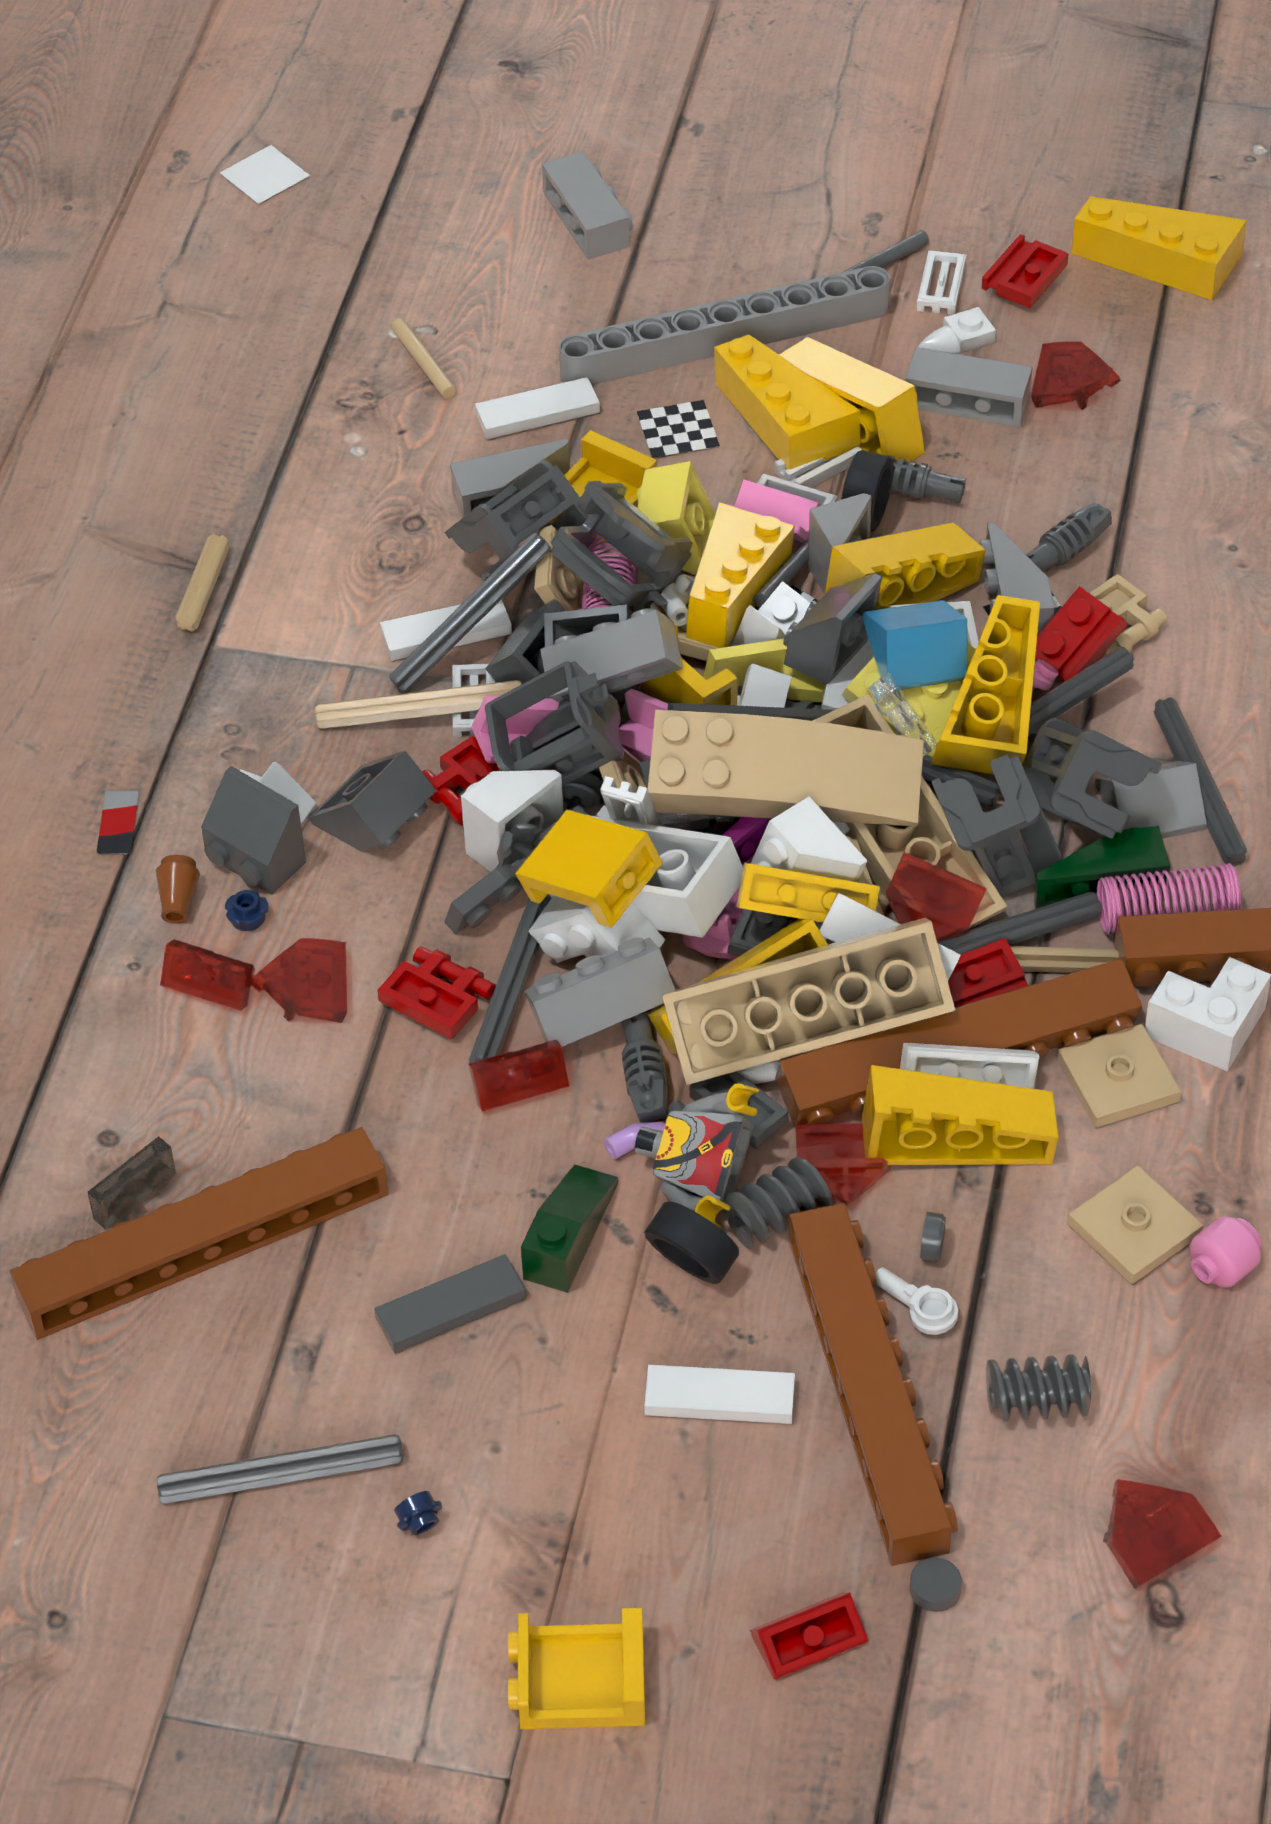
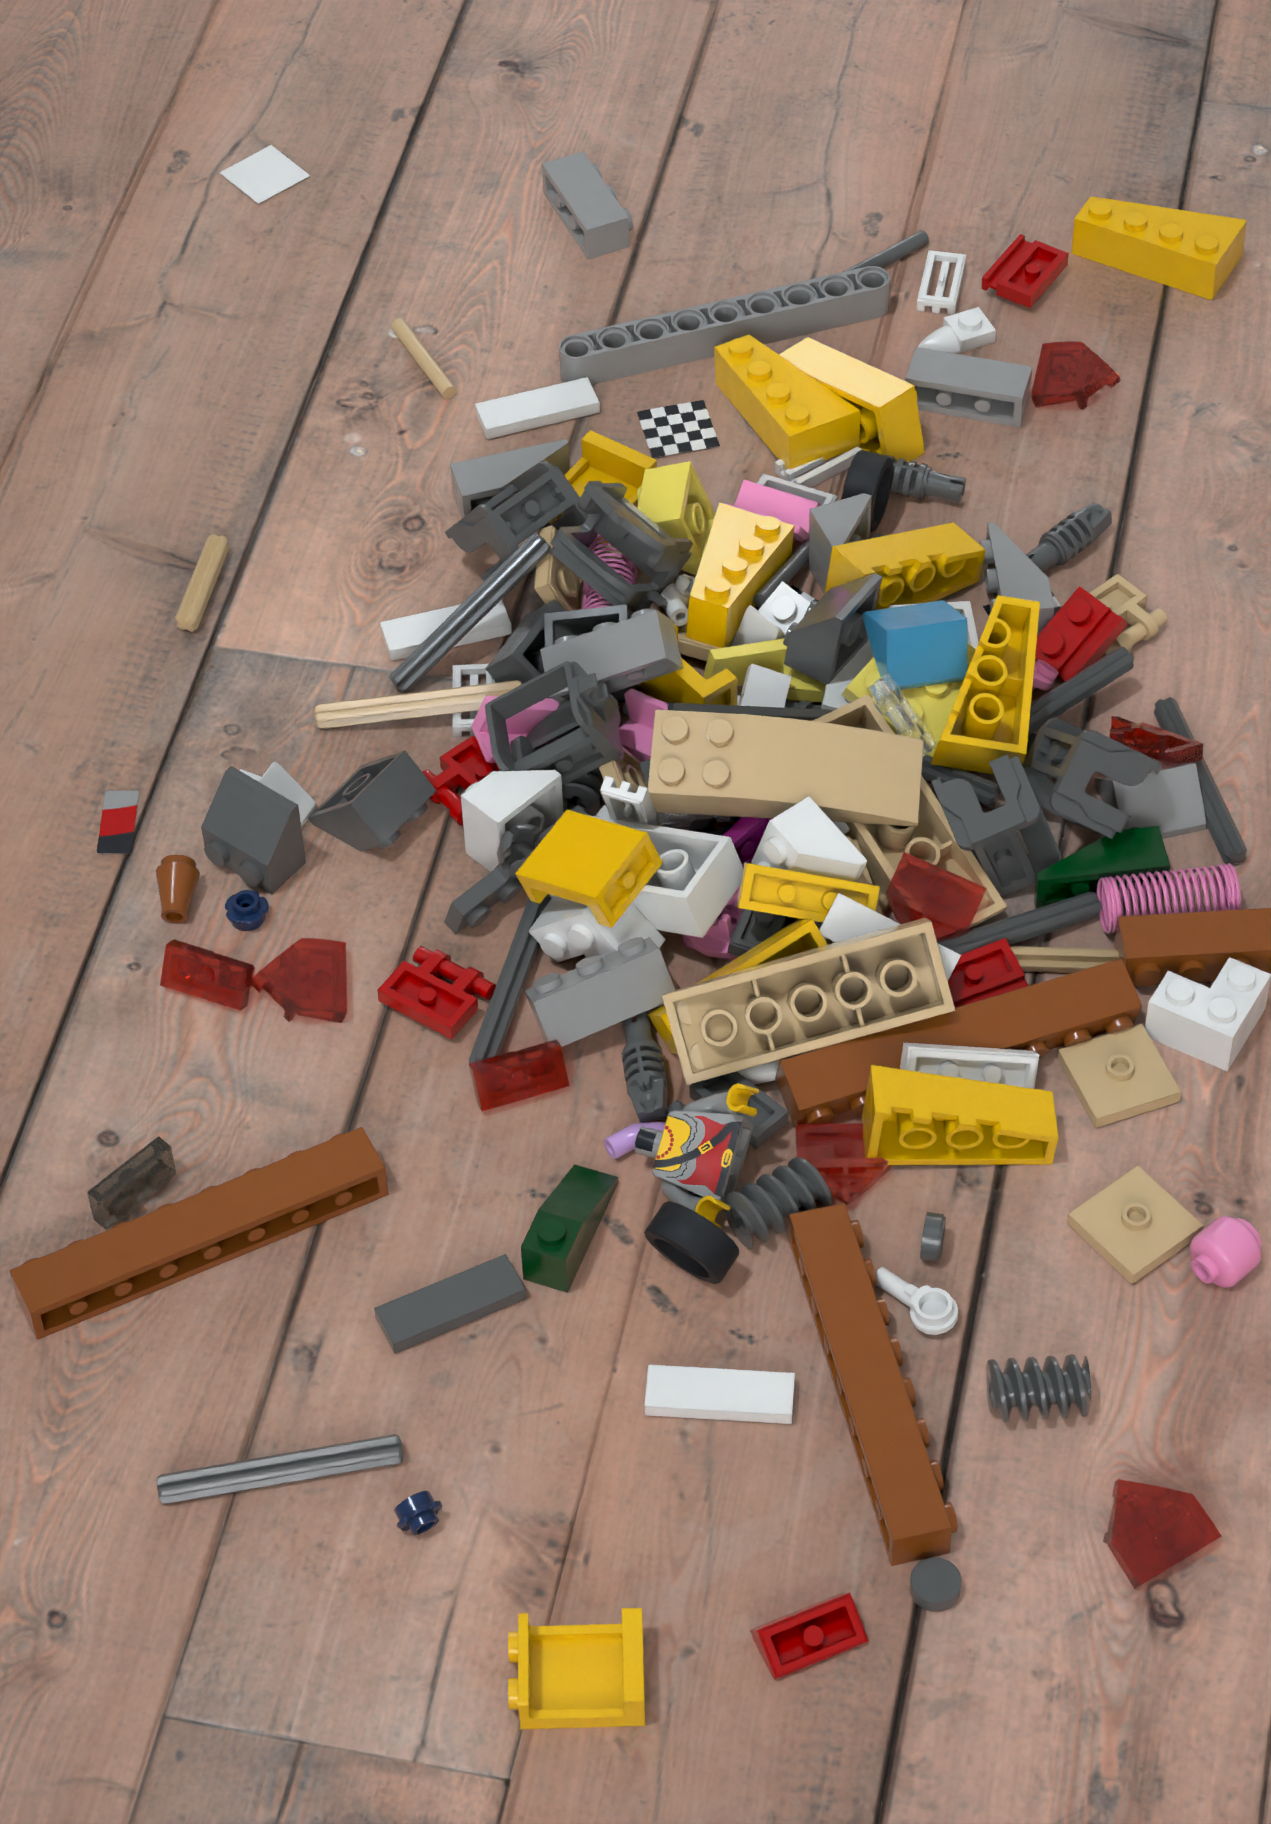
none -> clear red slope [1110,716,1203,764]

